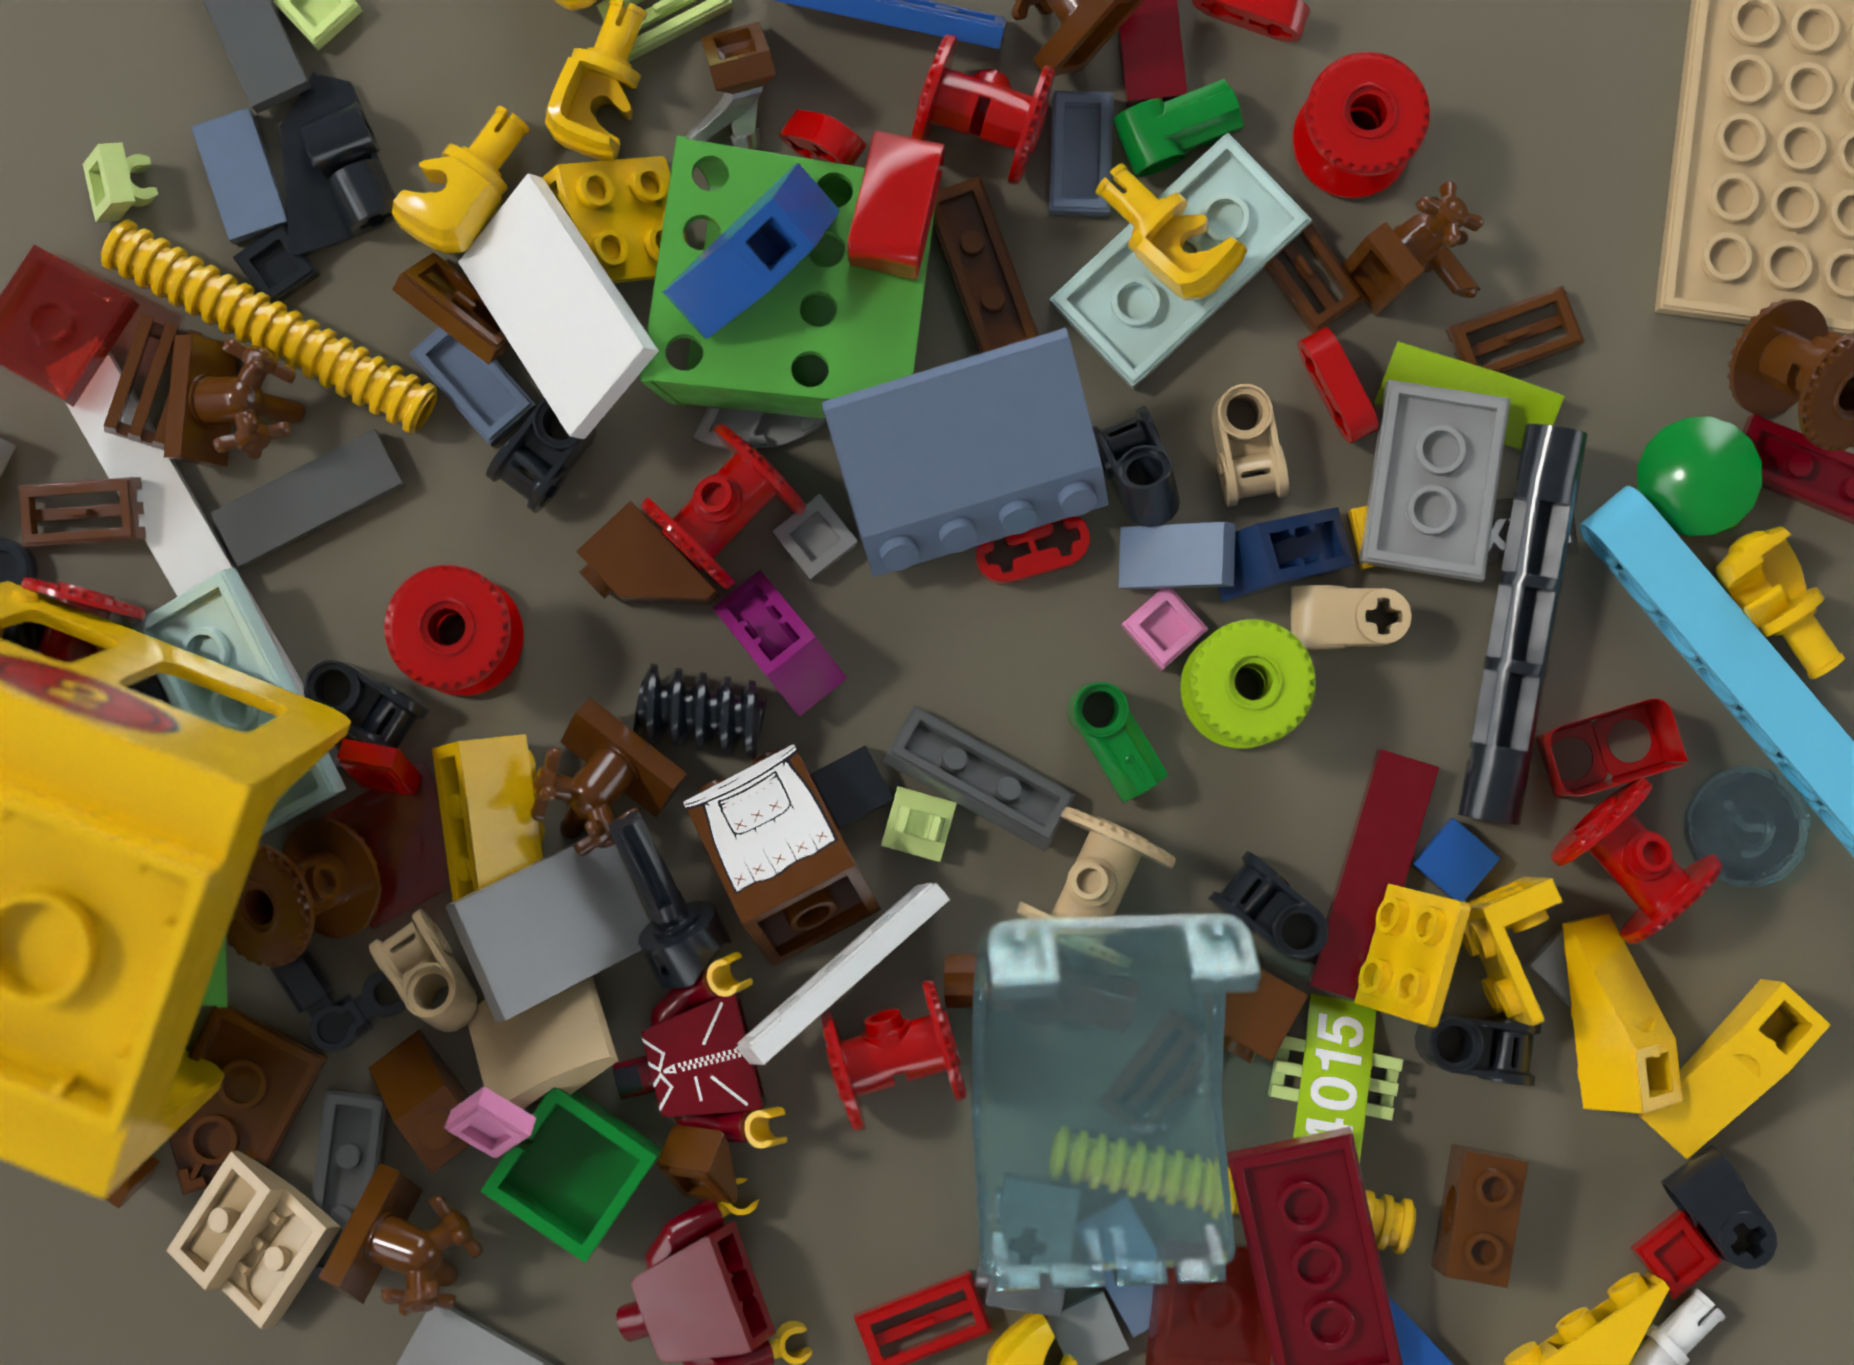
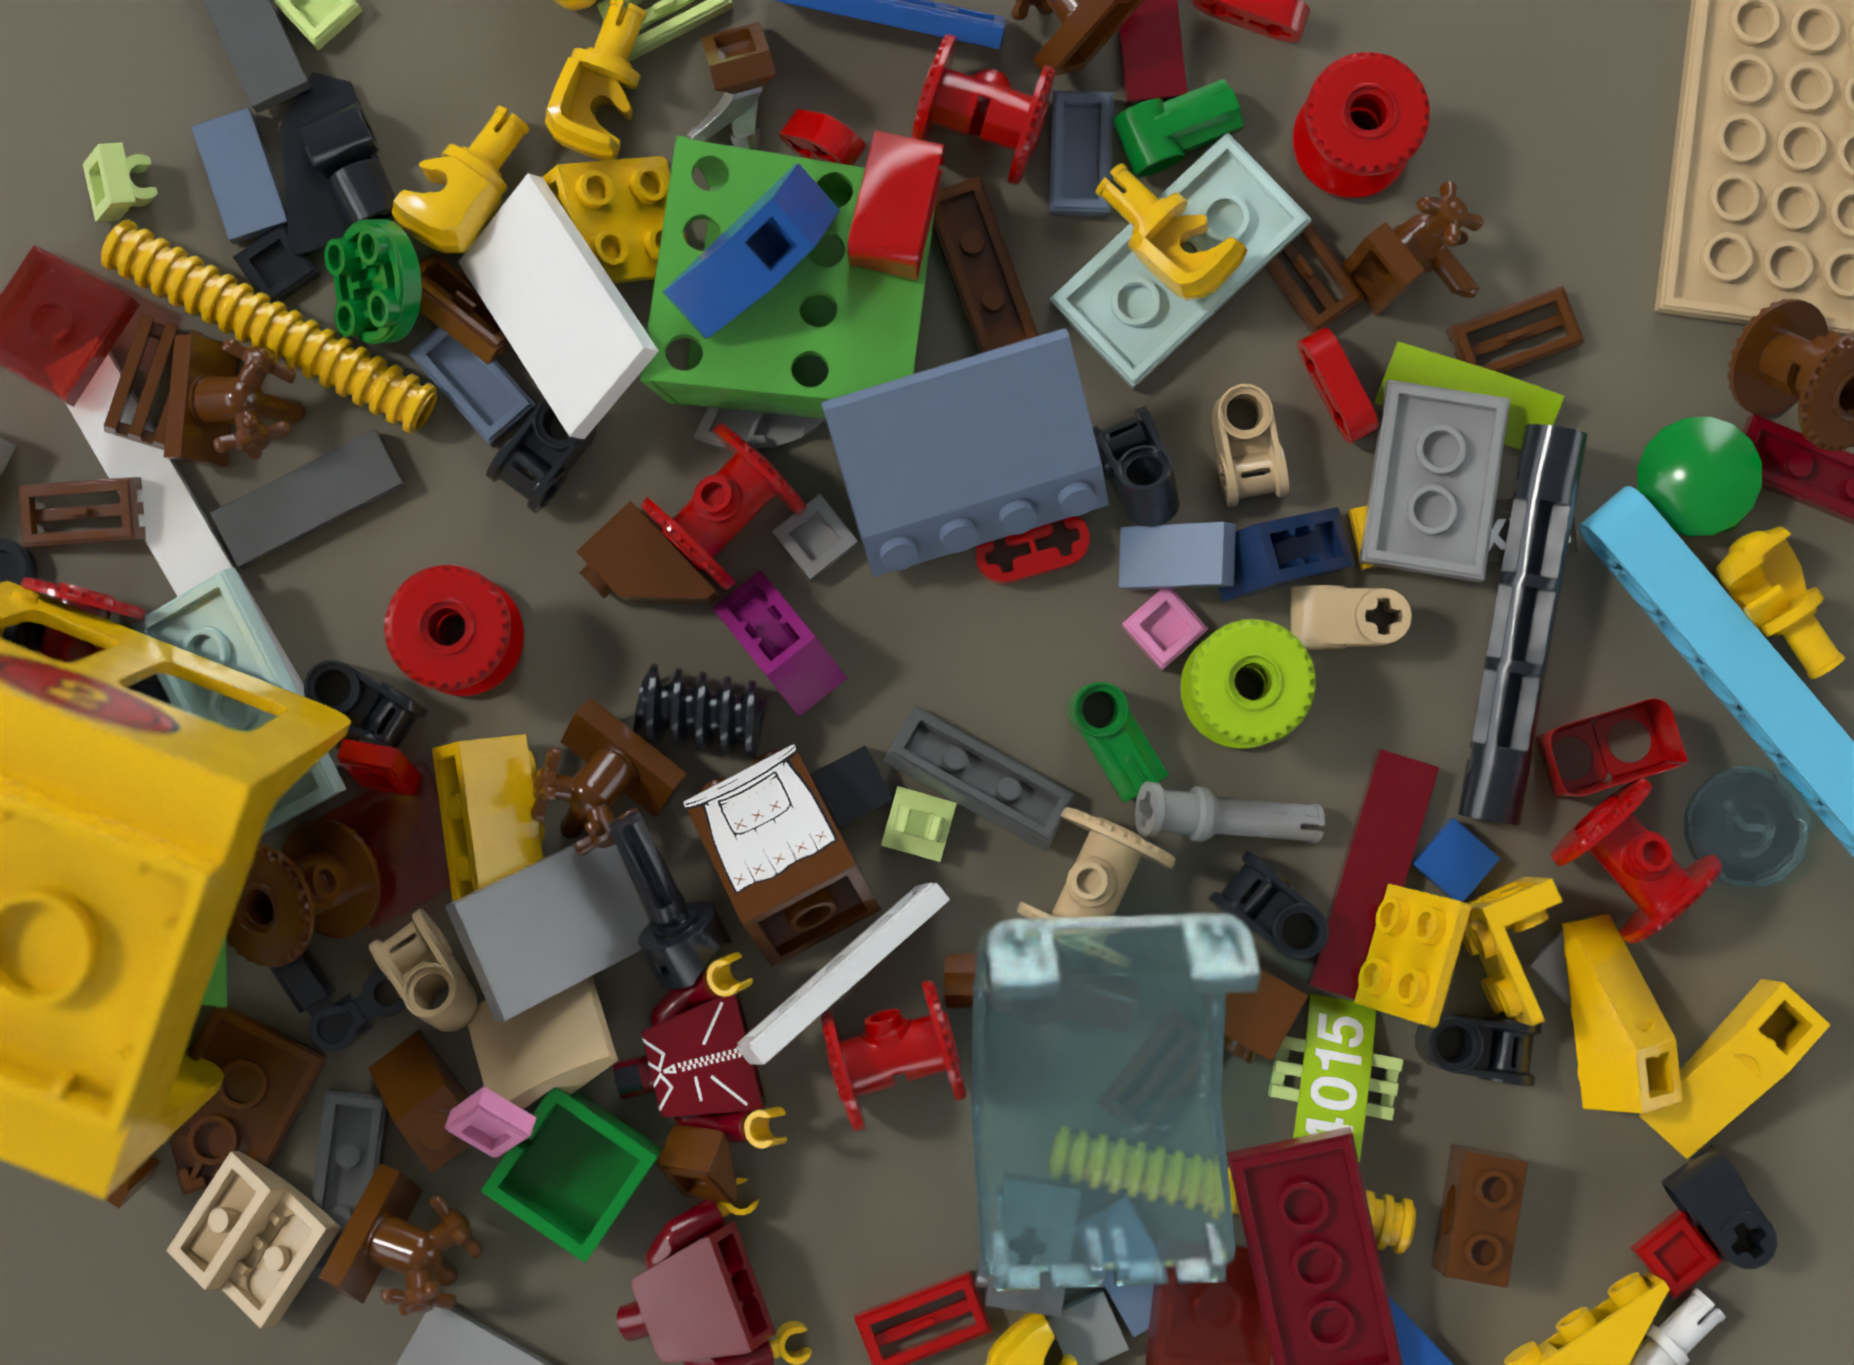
none -> green tile [324,219,422,344]
none -> light grey pin [1135,782,1325,843]

